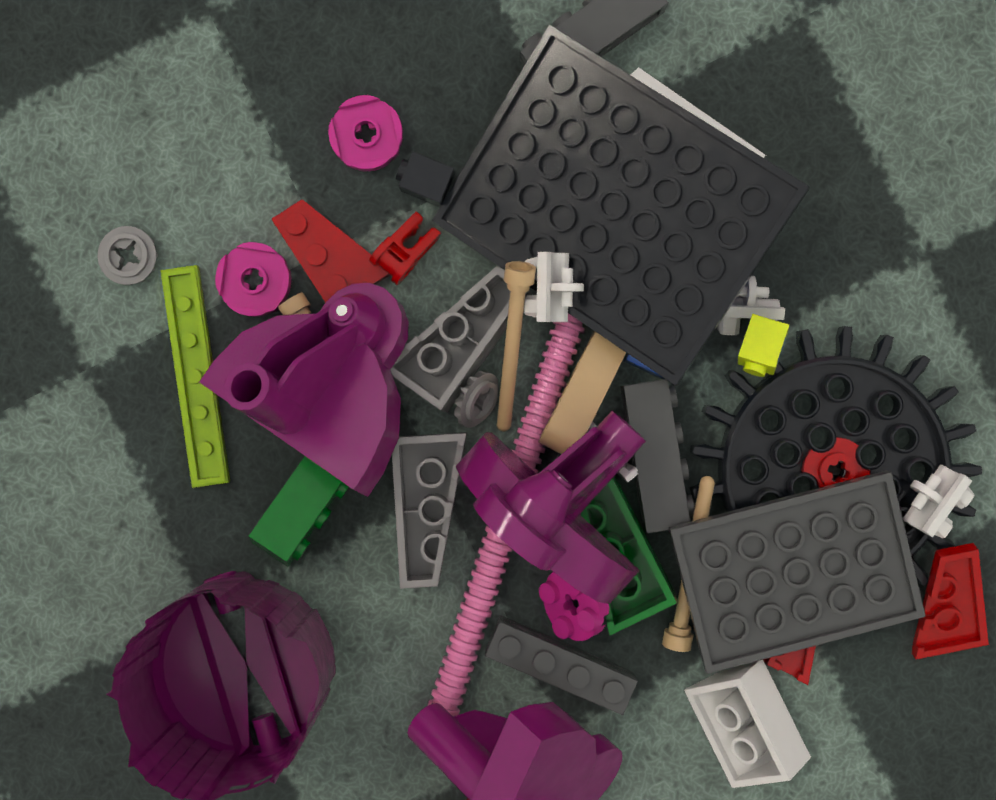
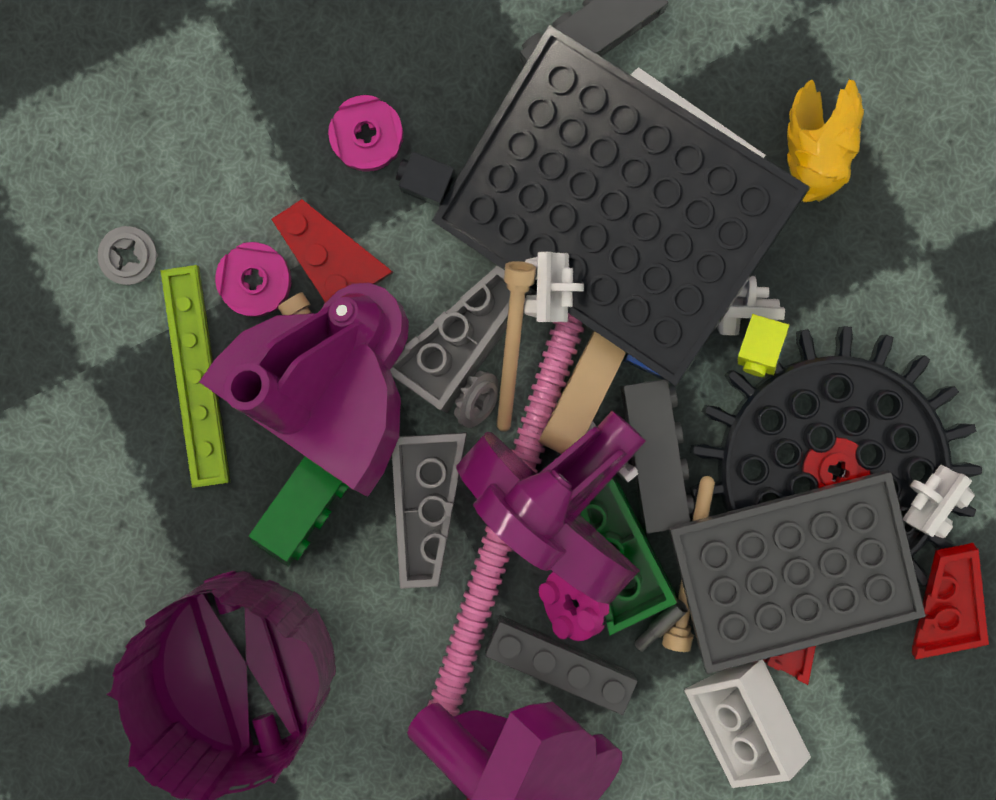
red piece [369,211,441,286] -> none
none -> flat silver pin [634,599,688,651]
none -> yellow head [787,79,864,202]

